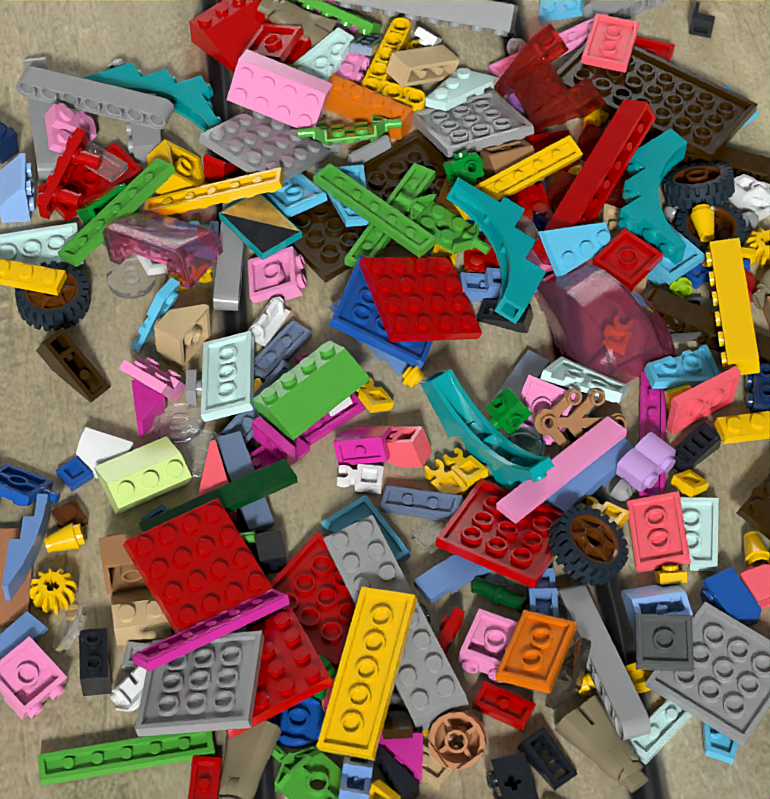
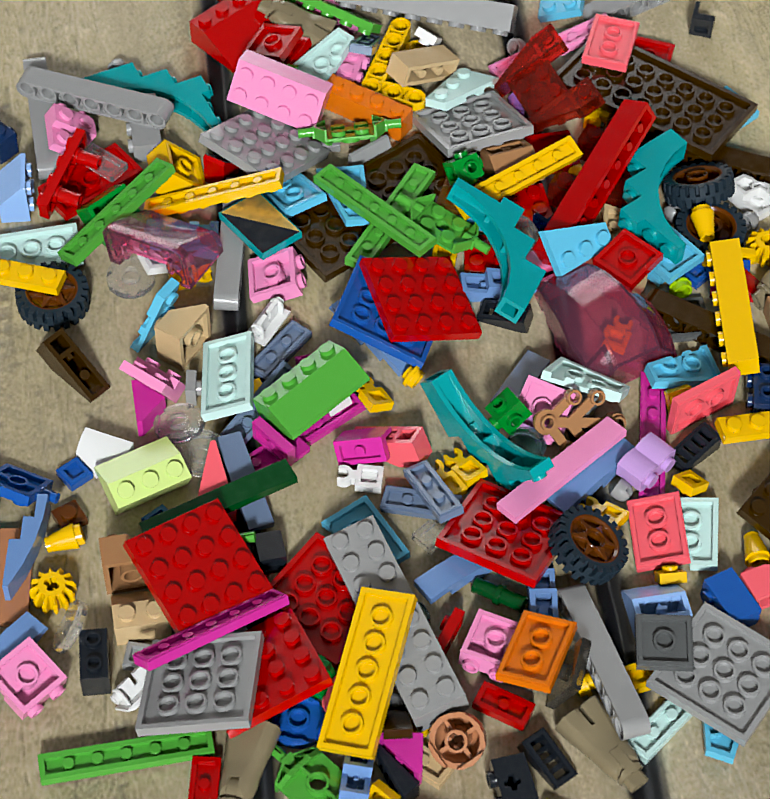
none -> sand blue tile [403,459,464,524]

